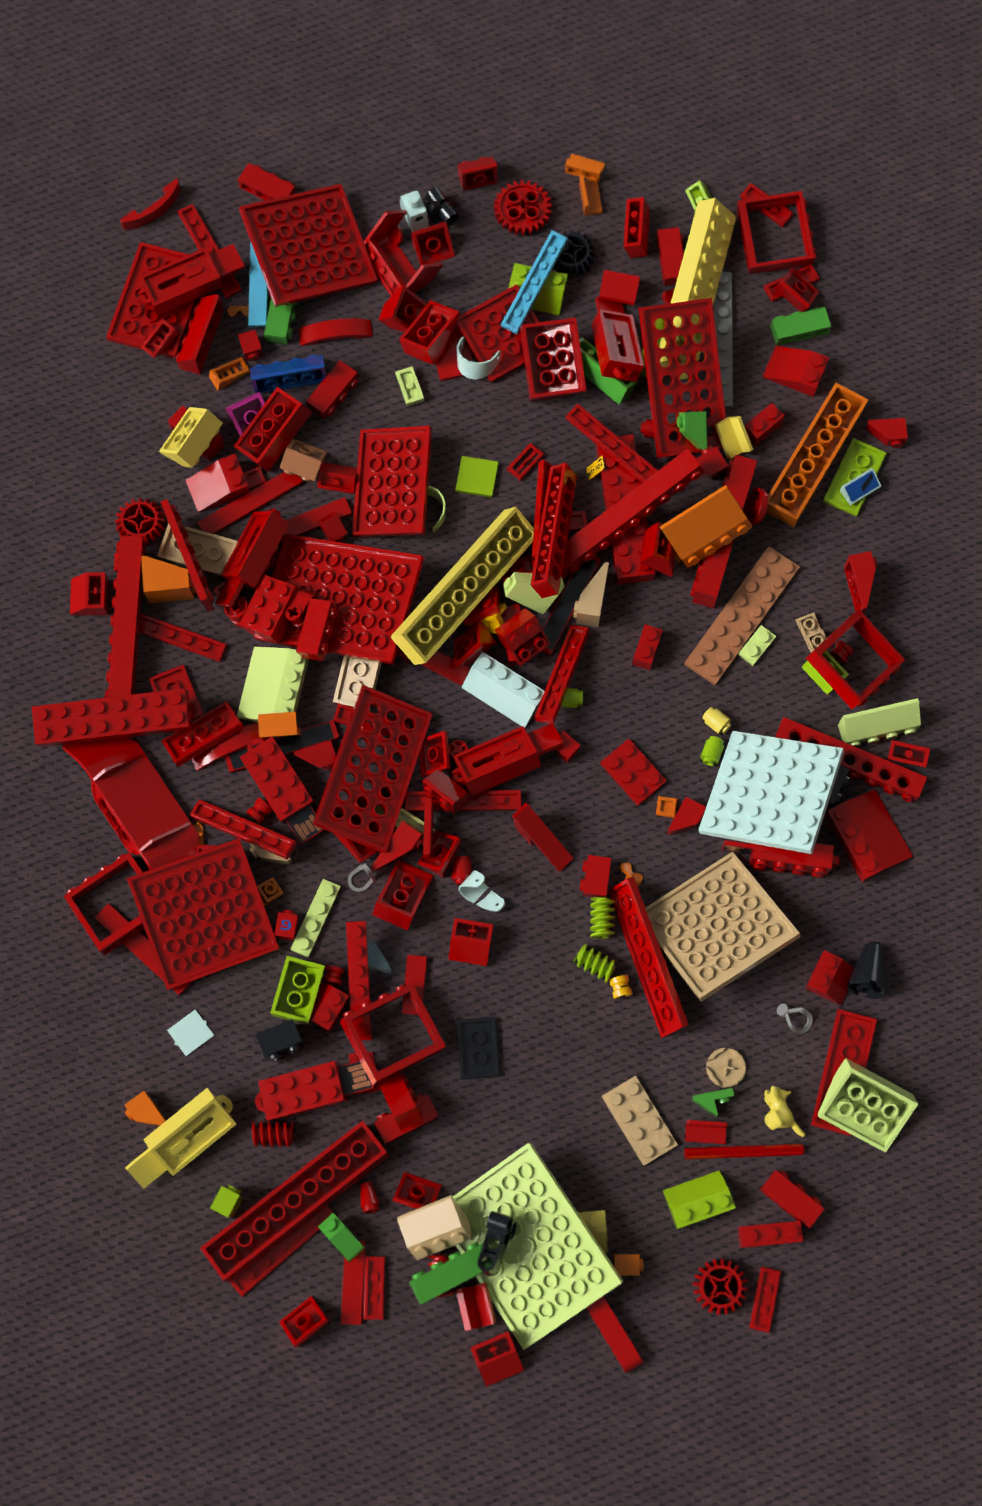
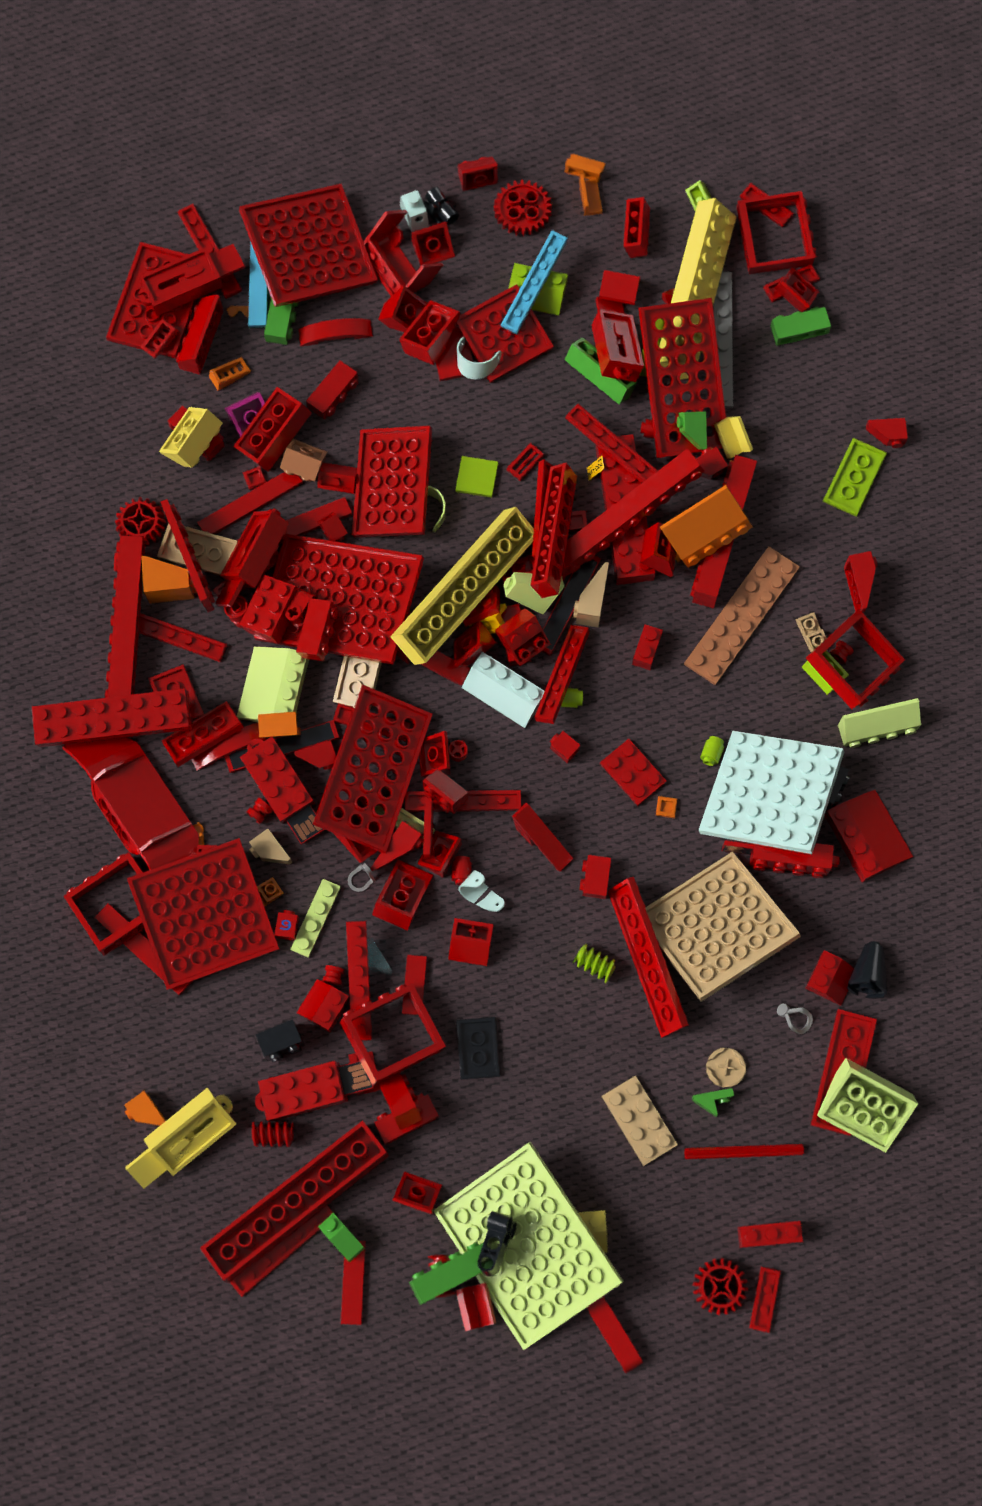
red slope [70,572,109,616] -> none
red slope [120,178,181,230] -> none
light aqua piece [167,1010,214,1056] -> none
slope [186,454,250,513] -> none
red tile [190,799,297,860] -> none
lime brick [210,1185,244,1219] -> none
red brick [238,163,296,200] -> none
red brick [238,330,263,361] -> none
blue slope [250,355,326,394] -> none
lime slope [270,956,325,1024] -> none
red slope [279,1296,330,1348] -> none
red cone [360,1182,380,1214] -> none
red tile [363,1256,385,1320] -> none
yellowish green plate [395,366,424,407] -> none
tan slope [397,1196,471,1260] -> none
red piece [452,724,564,796] -> none
red slope [470,1331,524,1387] -> none
red slope [520,318,586,402] -> none
black gear [553,230,596,279] -> none
lime piece [590,897,615,939] -> none
yellow wheel [609,975,633,999] -> none
orange brick [614,1254,643,1276] -> none
orange piece [619,862,643,886] -> none
red brick [657,227,685,286] -> none
lime slope [663,1171,735,1229] -> none
red slope [667,797,706,835] -> none
red panel [685,1120,728,1145] -> none
light yellow brick [702,707,731,734] -> none
yellowish green plate [738,625,776,666] -> none
red tile [744,487,768,525] -> none
red brick [745,403,785,446] -> none
red brick [759,1170,824,1229] -> none
red slope [763,346,829,397] -> none
light yellow animal [765,1086,805,1137] -> none
orange brick [766,383,868,527] -> none
red brick [775,717,927,802] -> none
slope [840,468,881,506] -> none
red brick [887,739,930,768] -> none

